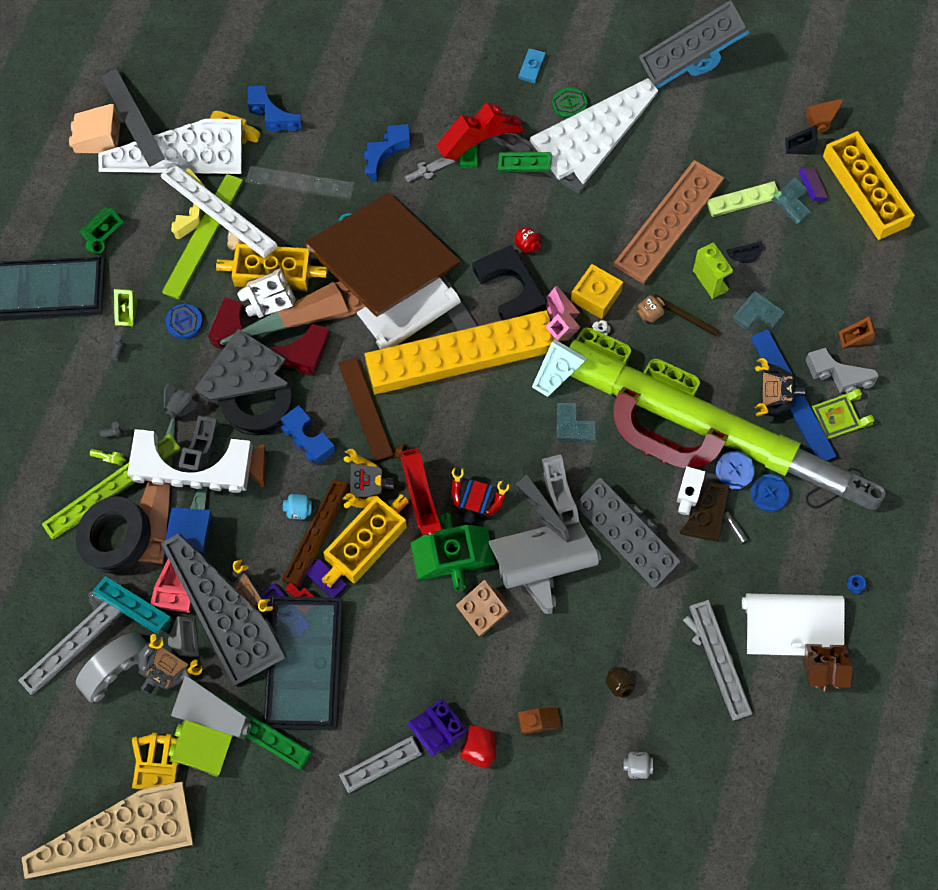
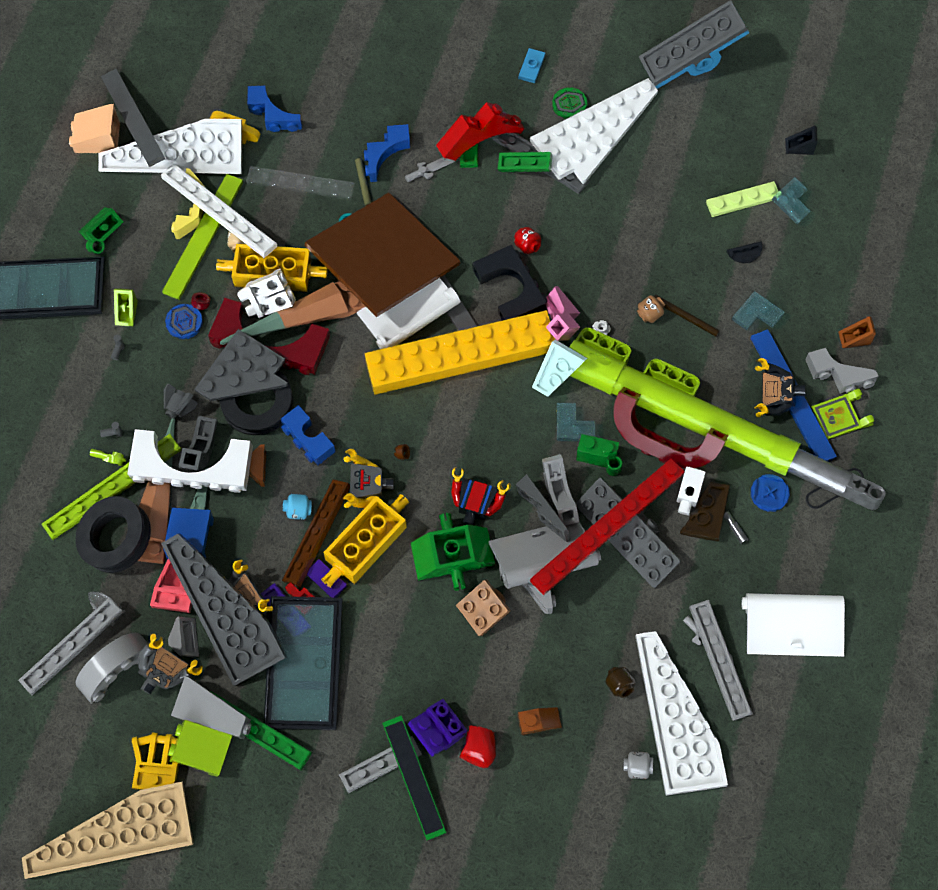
teal fence [93,576,171,635] -> none
reddish brown tile [338,357,393,463] -> none
red arch [399,448,441,535] -> none
yellow container [571,264,623,319] -> none
nougat plate [614,160,724,285] -> none
lime panel [693,243,733,299] -> none
tile [716,451,755,489] -> none
dark purple tile [799,167,828,201] -> none
reddish brown brick [803,644,853,692] -> none
dark orange slope [805,99,843,133] -> none
yellow brick [823,131,915,240] -> none
blue plate [847,575,866,594] -> none
none -> dark red tile [191,292,210,310]
none -> olive bar [355,158,371,206]
none -> black tile [382,715,446,841]
none -> red plate [530,459,685,595]
none -> green hinge [576,434,622,476]
none -> white wing [636,631,728,796]

